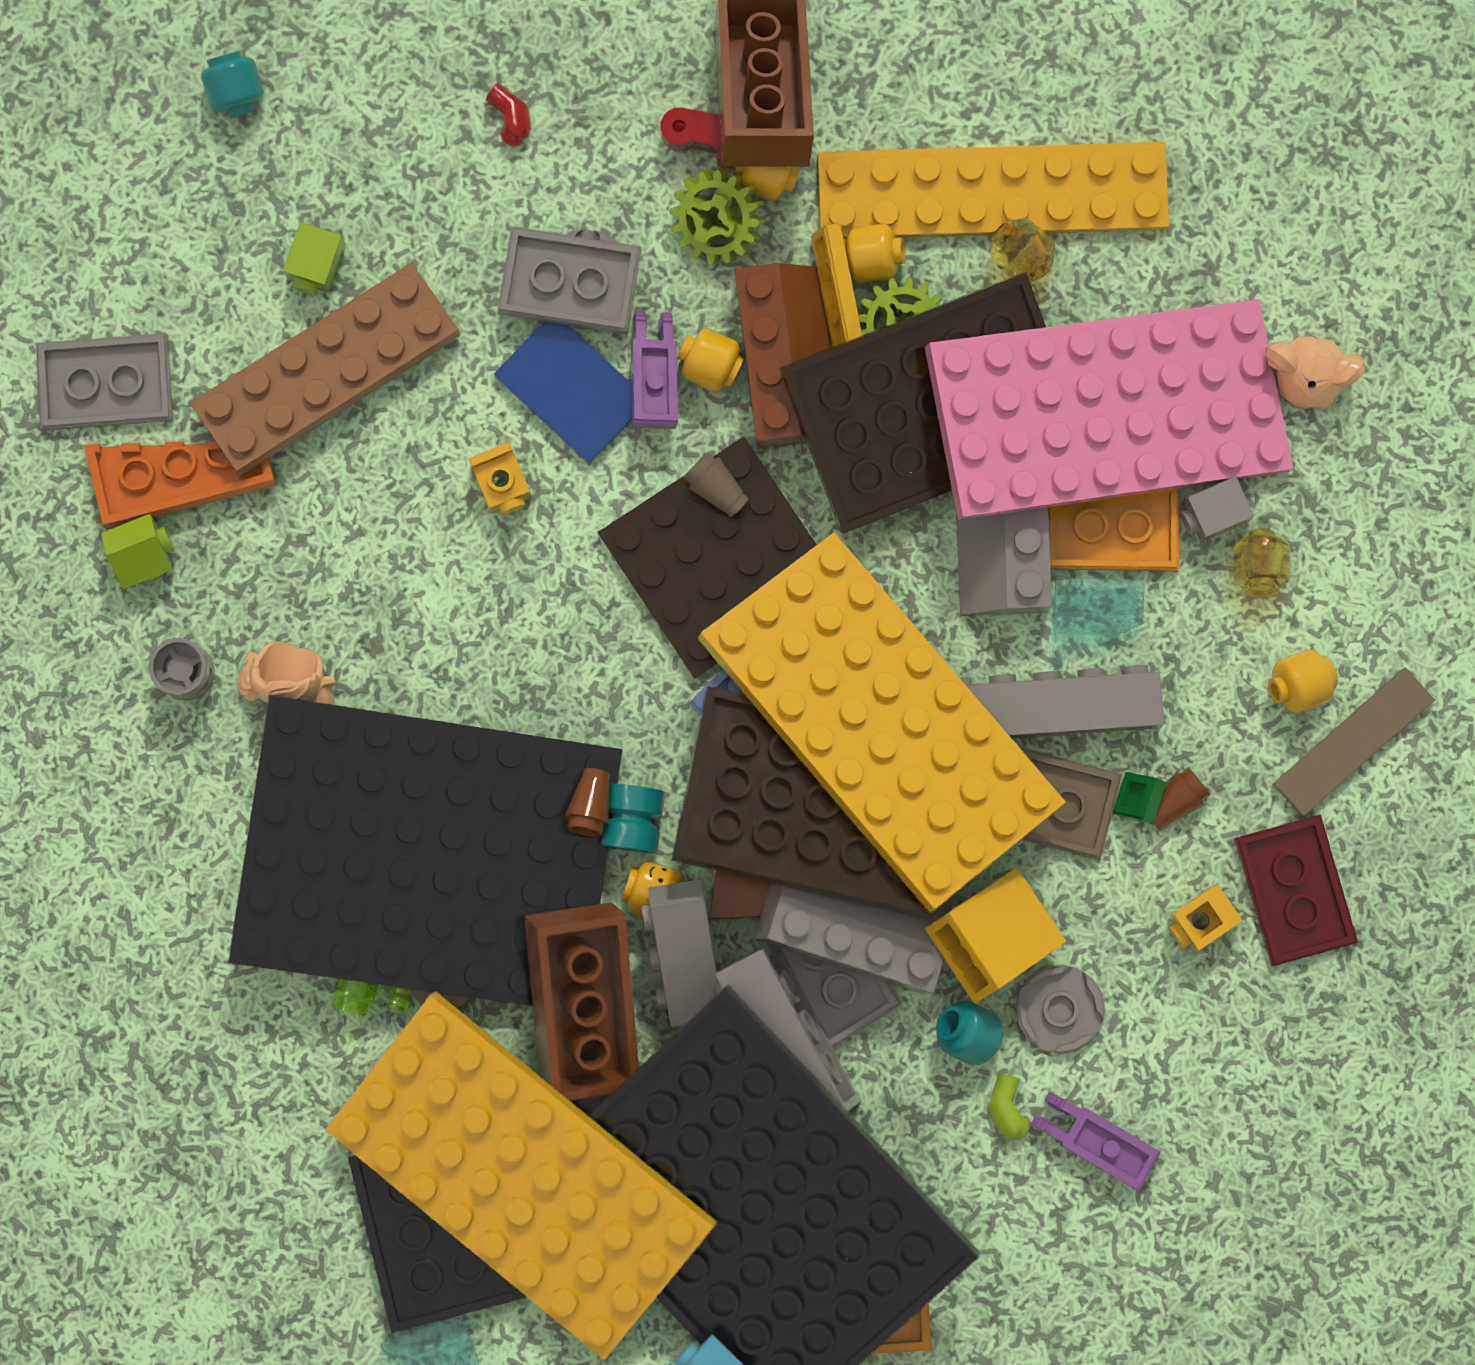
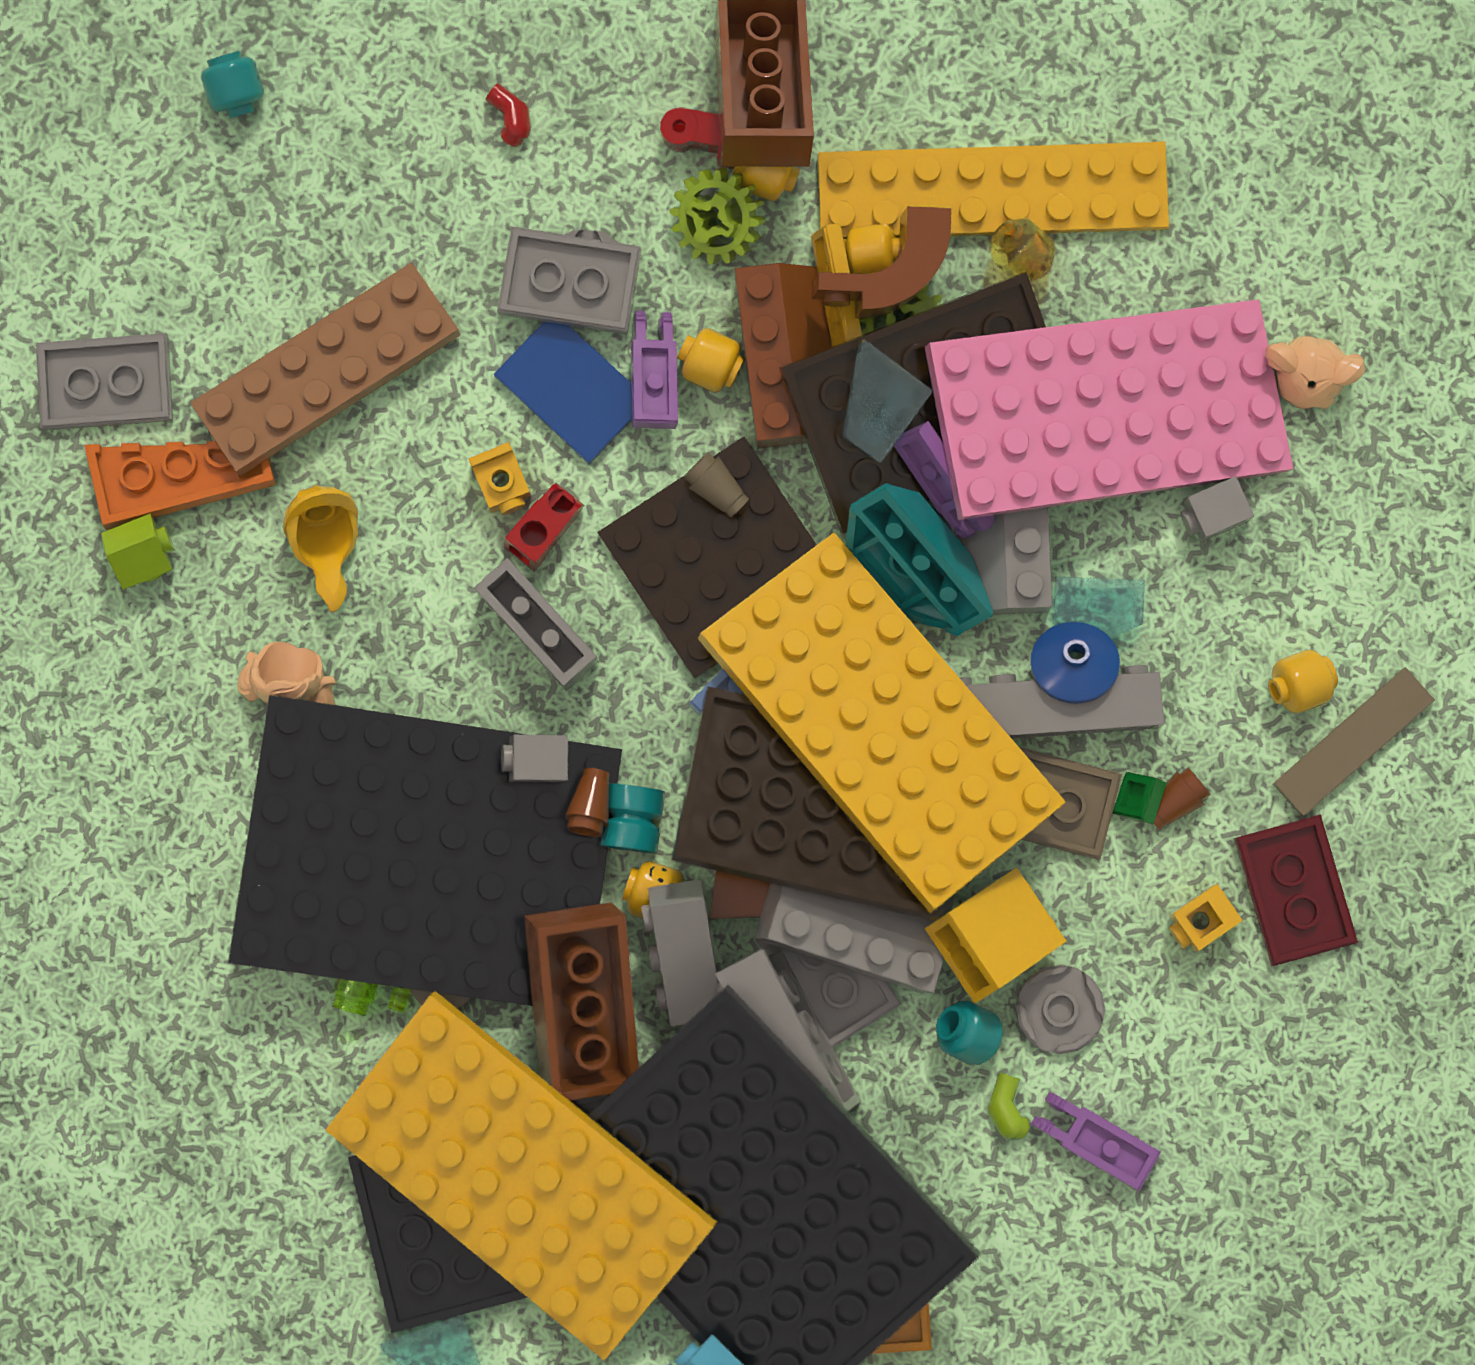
light grey wheel [148,638,215,701] -> none
lime brick [283,222,346,296] -> none
light orange tile [1048,488,1179,571] -> none
clear yellow head [1233,528,1291,597] -> none
none -> yellow piece [282,485,358,612]
none -> light grey brick [474,558,599,691]
none -> light grey brick [501,735,568,783]
none -> red leg [504,483,584,572]
none -> dark orange arch [812,206,951,318]
none -> clear light blue wing [842,340,933,463]
none -> teal wedge [845,483,993,636]
none -> medium lavender hinge [893,421,995,538]
none -> blue dish [1030,622,1120,703]

